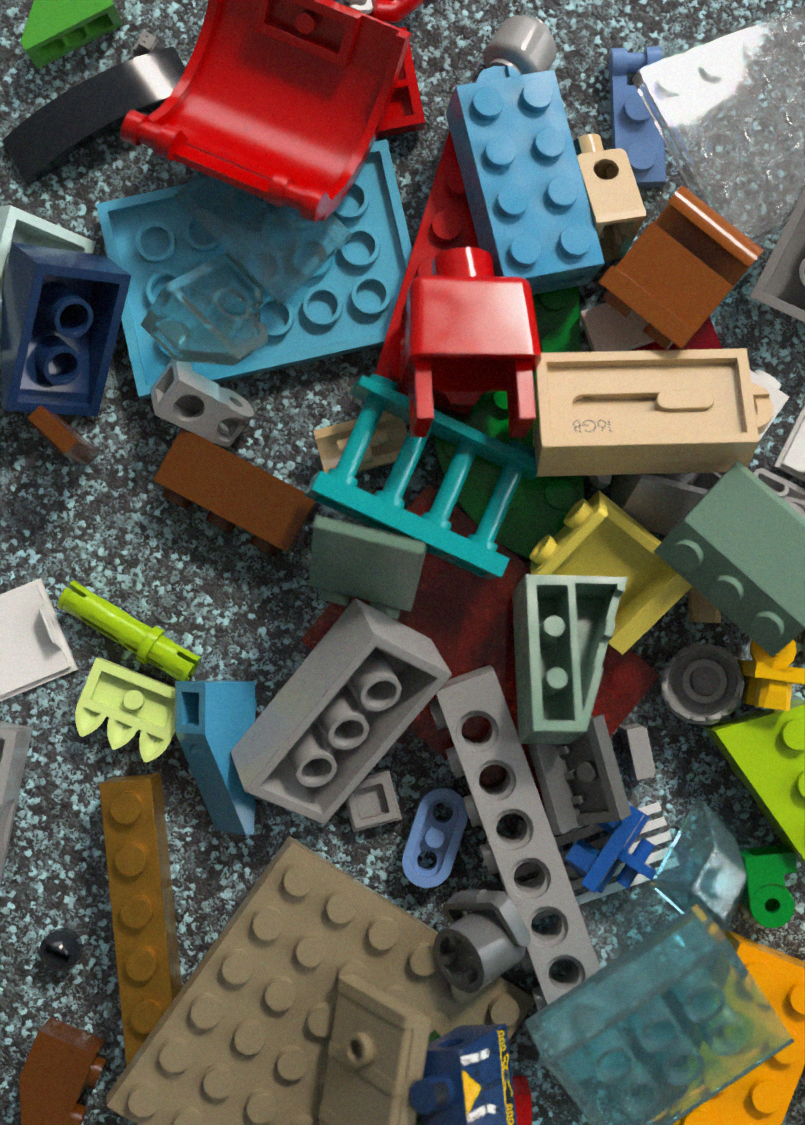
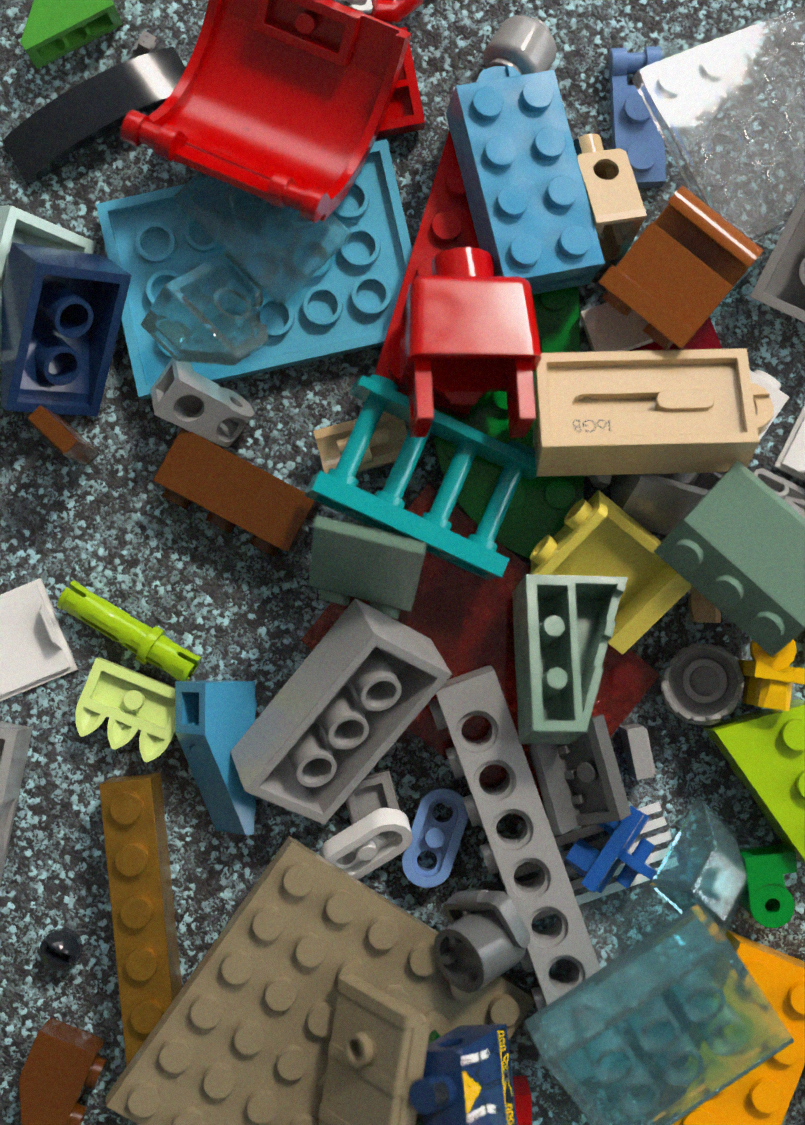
none -> white plate [319,808,413,880]

